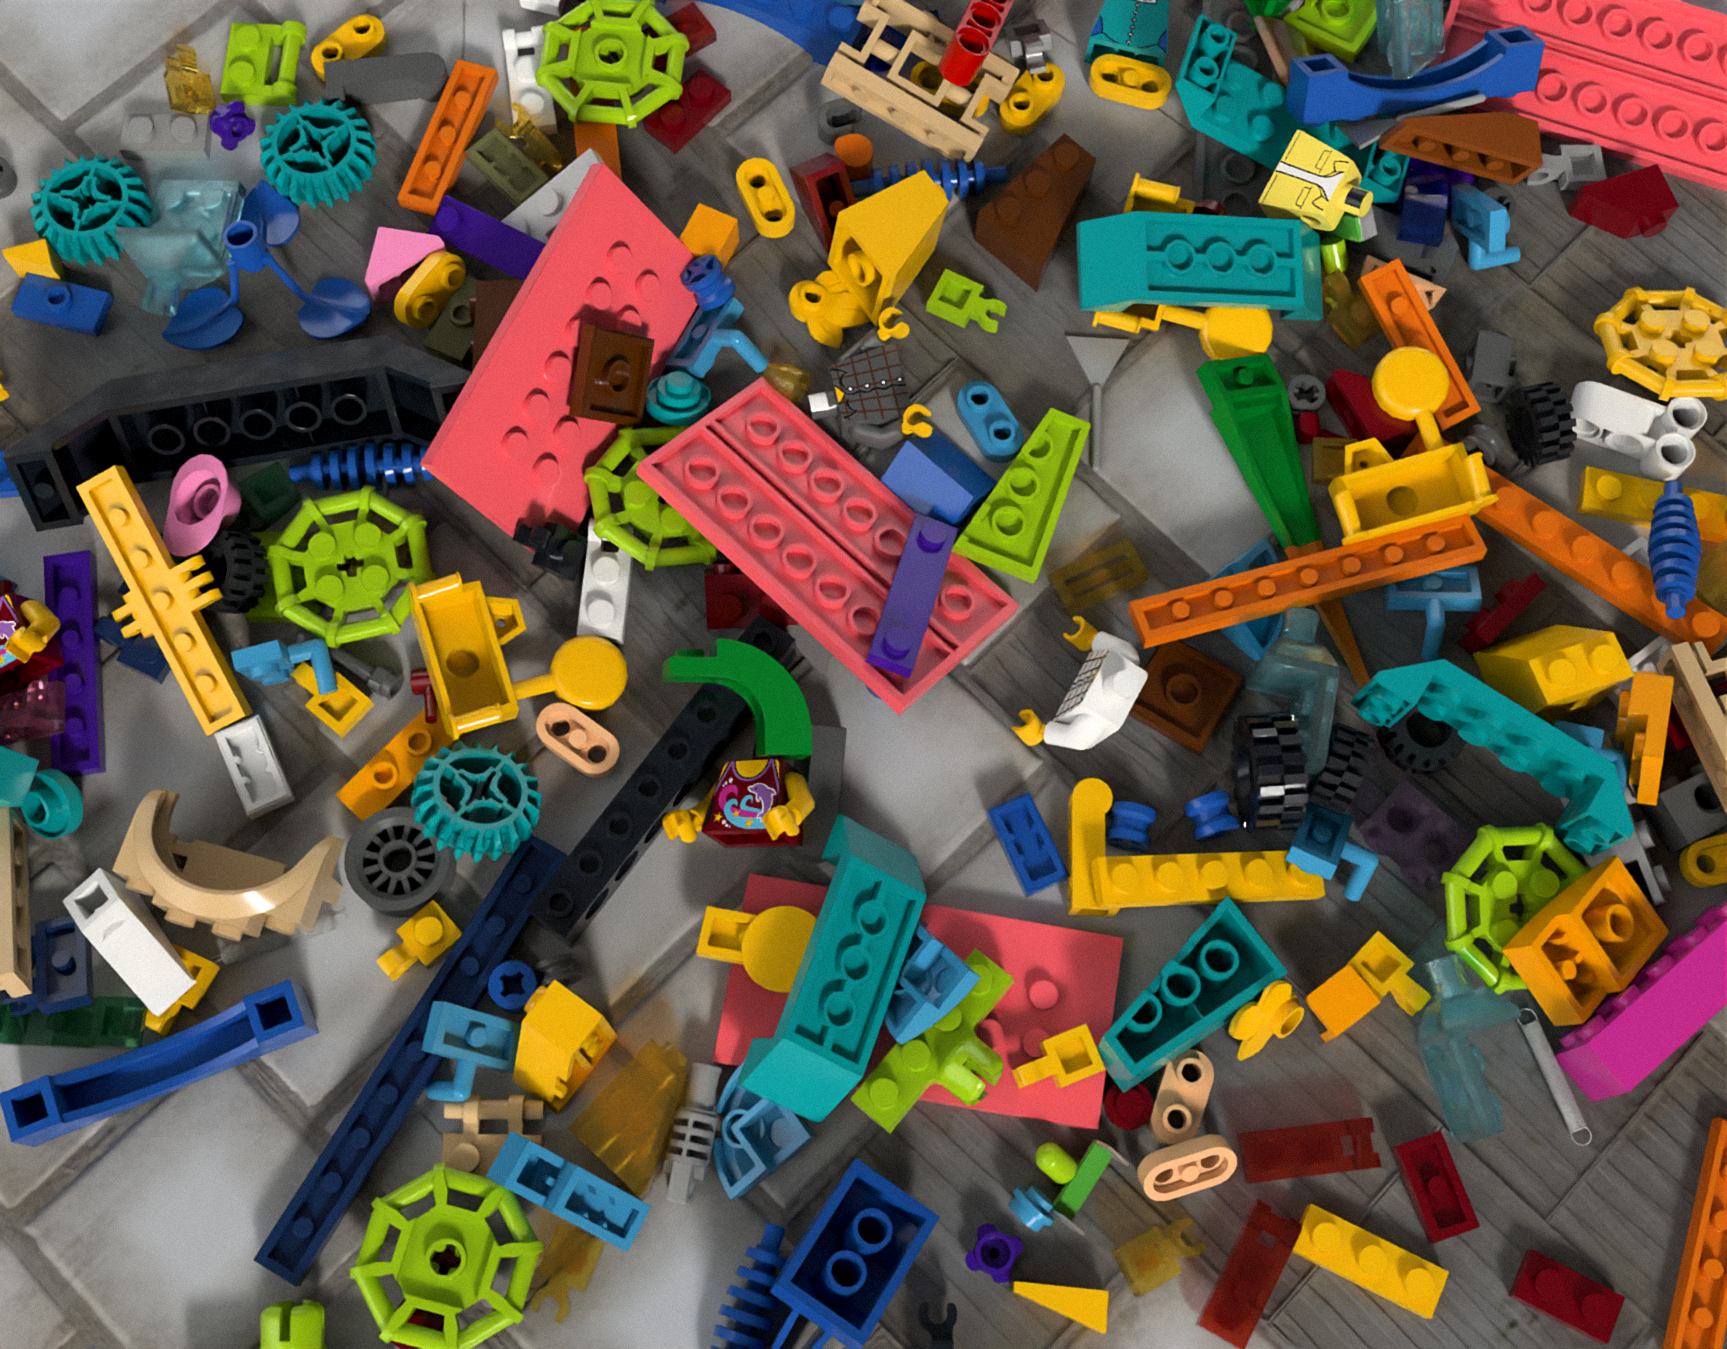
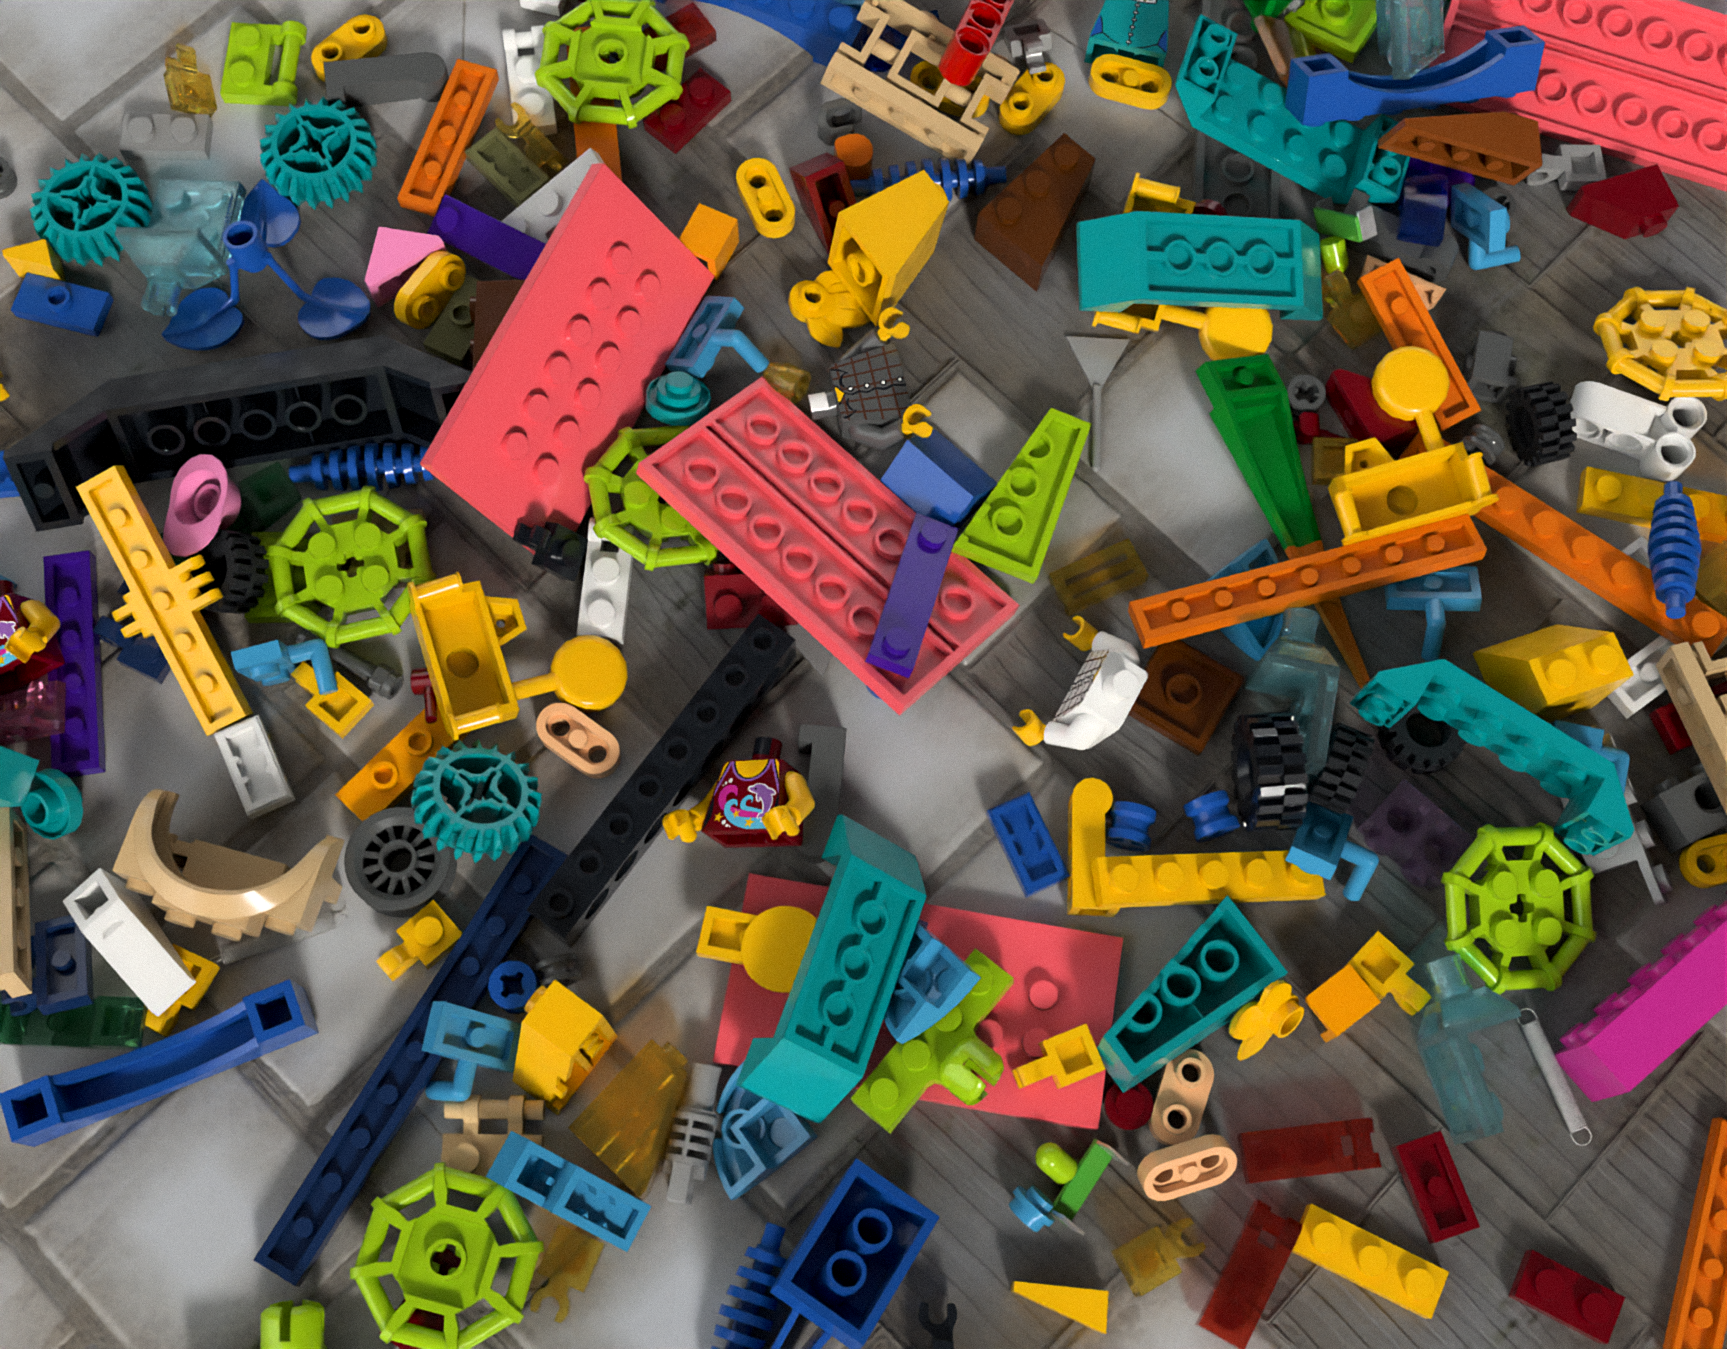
dark purple plate [210,100,256,150] -> none
reddish brown tile [569,324,655,428] -> none
green arch [662,638,812,760] -> none
blue wheel [681,255,736,310] -> none
lime plate [926,269,1007,333] -> none
dark azure plate [956,381,1023,463] -> none
dark purple plate [965,1223,1023,1284] -> none
light yellow torso [1258,129,1373,231] -> none
light grey piece [1336,94,1486,150] -> none
dark red plate [1457,573,1547,655] -> none
light orange slope [1502,856,1669,1026] -> none
light orange plate [1615,671,1674,806] -> none

